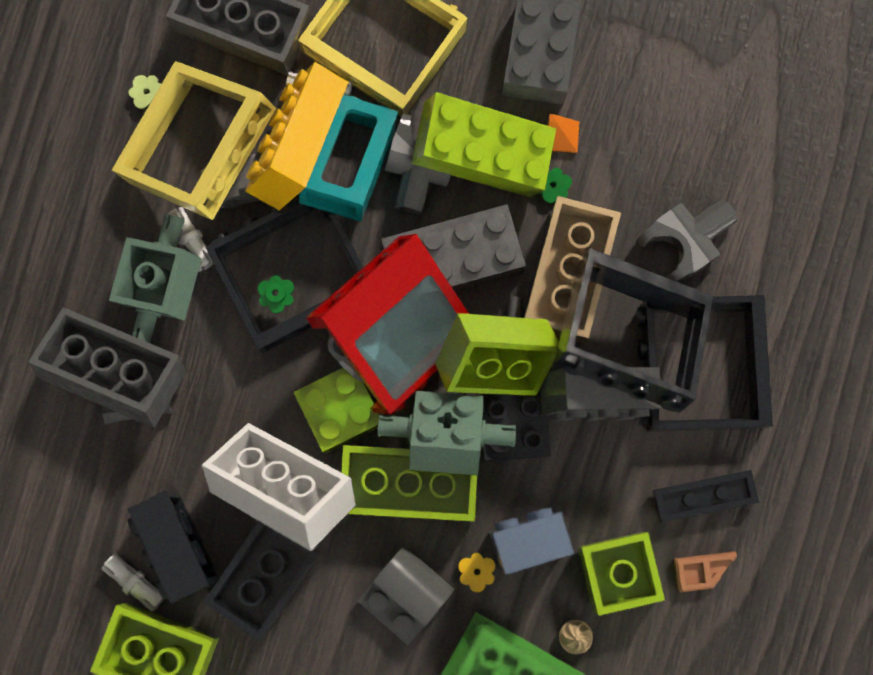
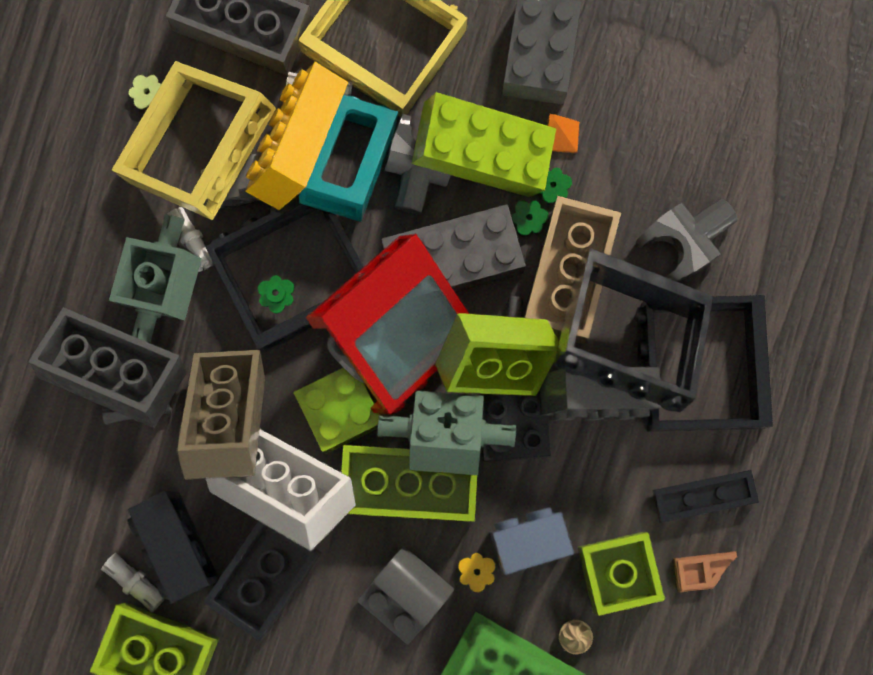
none -> dark tan brick [177,350,265,479]
none -> green plant [512,201,549,236]

